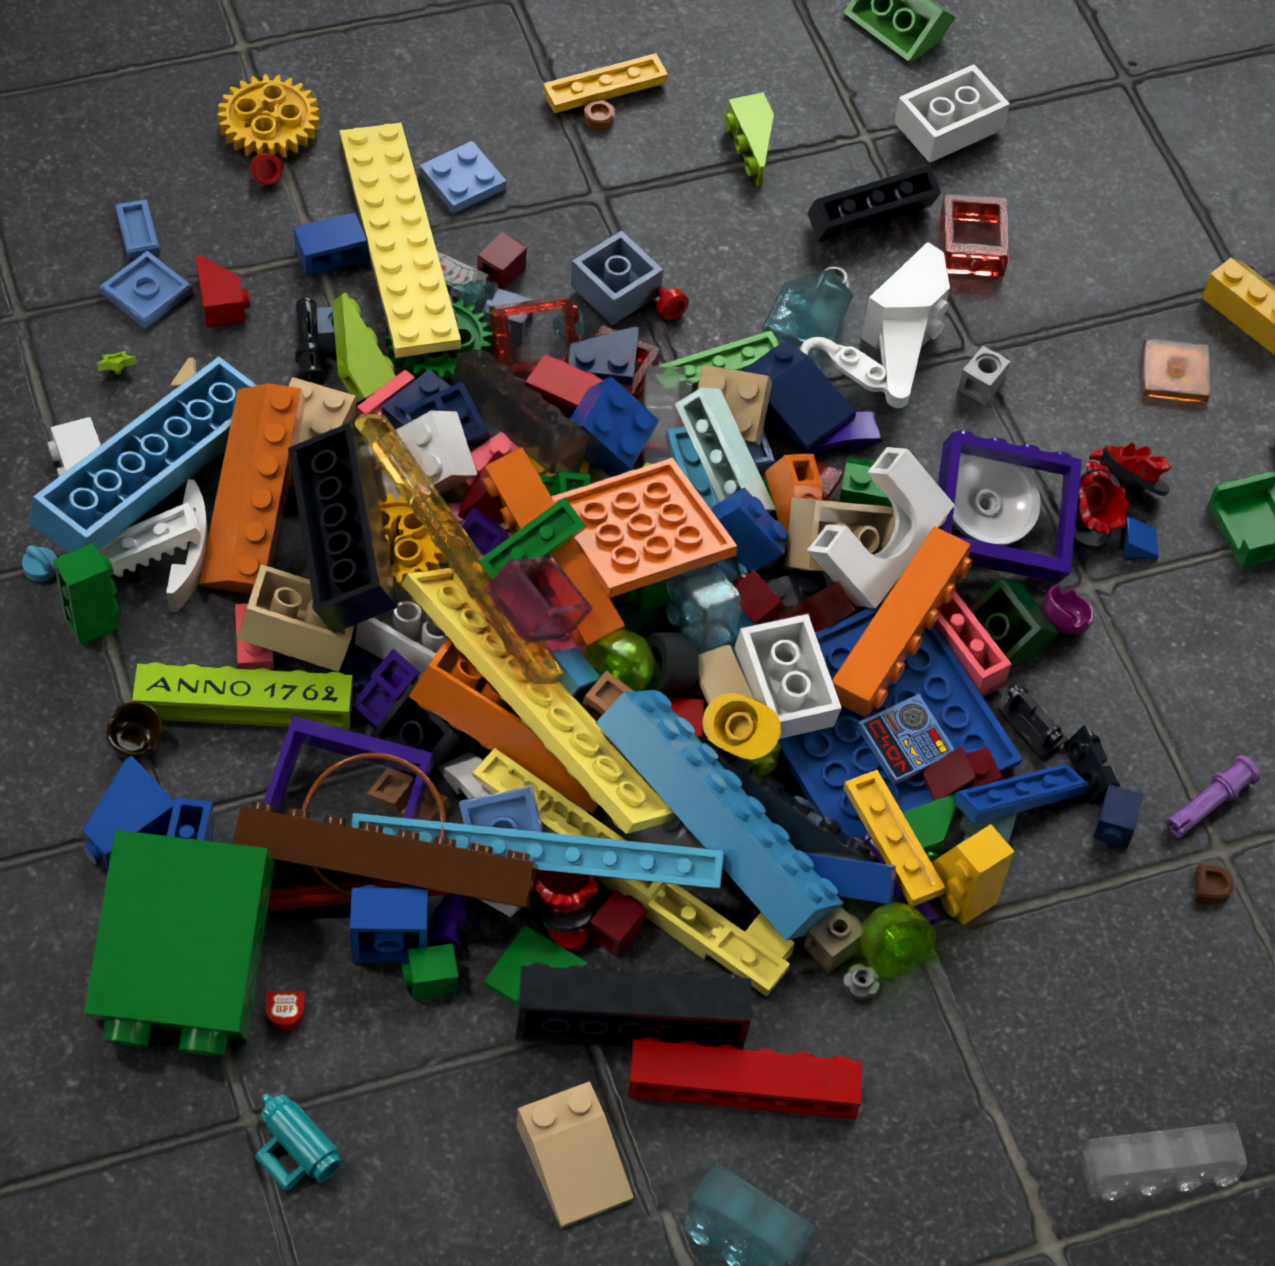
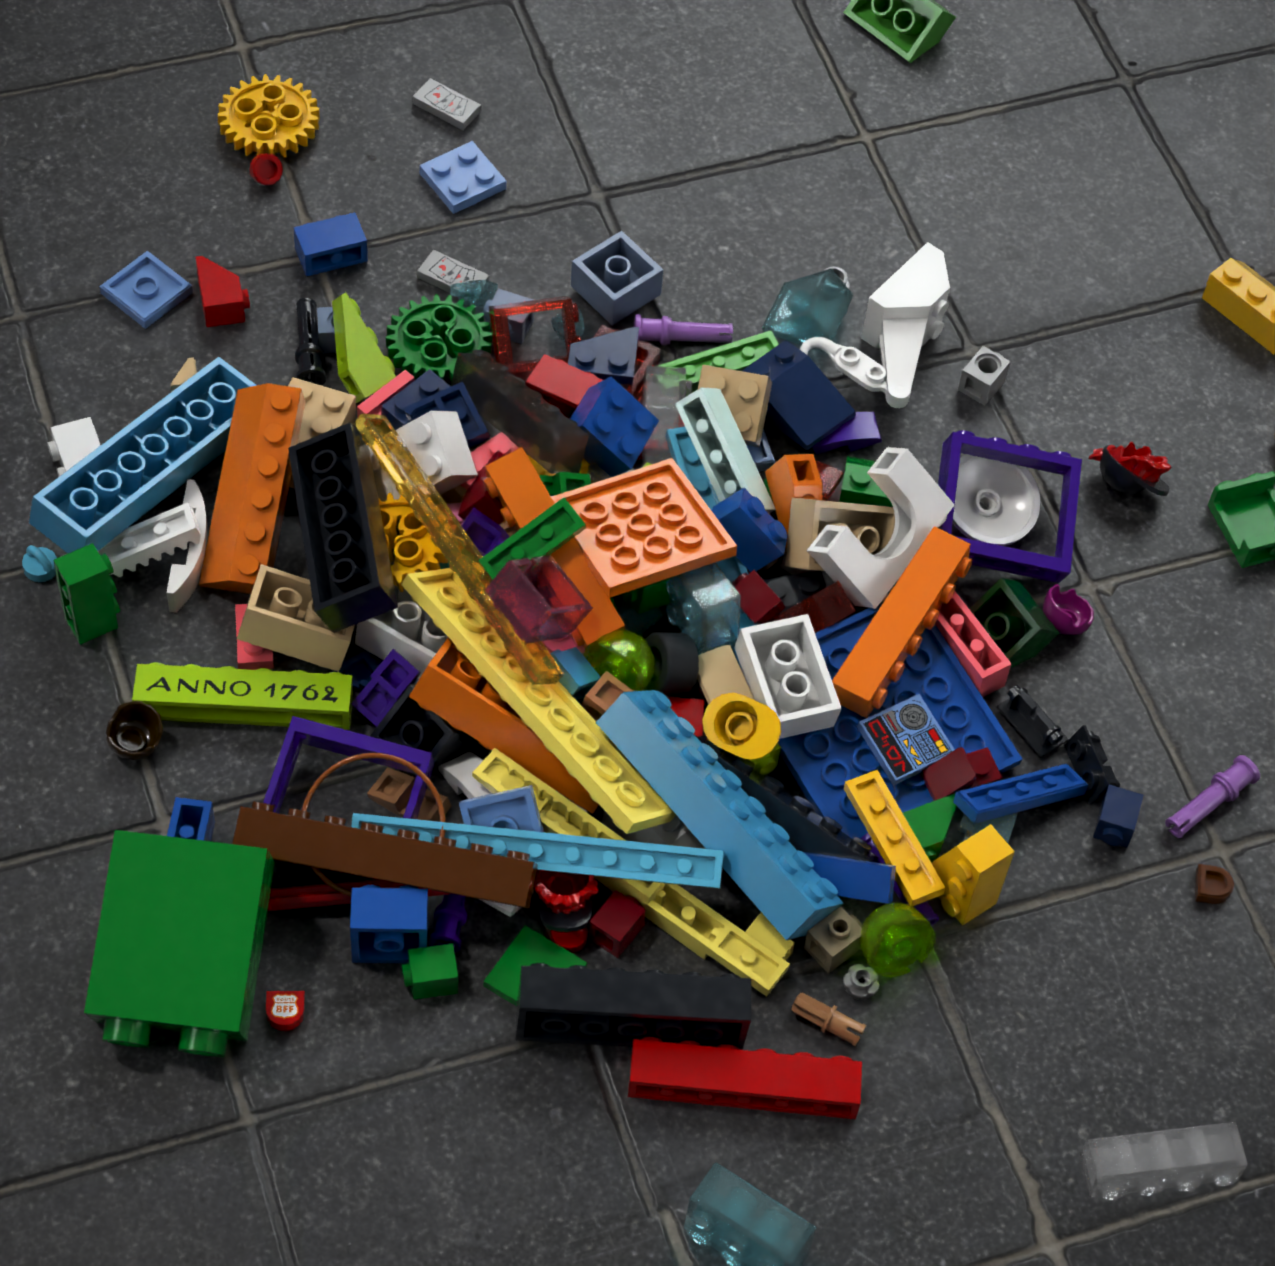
blue slope [83,756,175,871] -> none
lime piece [97,351,137,375] -> none
medium blue tile [115,199,160,260] -> none
teal piece [255,1093,343,1192] -> none
light yellow plate [340,123,461,358] -> none
dark red brick [477,232,527,290] -> none
tan slope [517,1081,634,1229] -> none
yellow plate [543,53,668,113] -> none
dark orange tile [584,100,615,130] -> none
red tile [656,287,689,321] -> none
lime slope [724,92,774,188] -> none
black brick [807,165,941,241] -> none
white brick [894,65,1010,163] -> none
clear red window [940,194,1009,277] -> none
red hair [1074,461,1129,547] -> none
blue slope [1122,517,1159,559] -> none
clear orange plate [1143,338,1210,403] -> none
none -> light grey tile [412,78,481,130]
none -> medium lavender pin [634,314,733,345]
none -> medium nougat axle [791,993,866,1047]

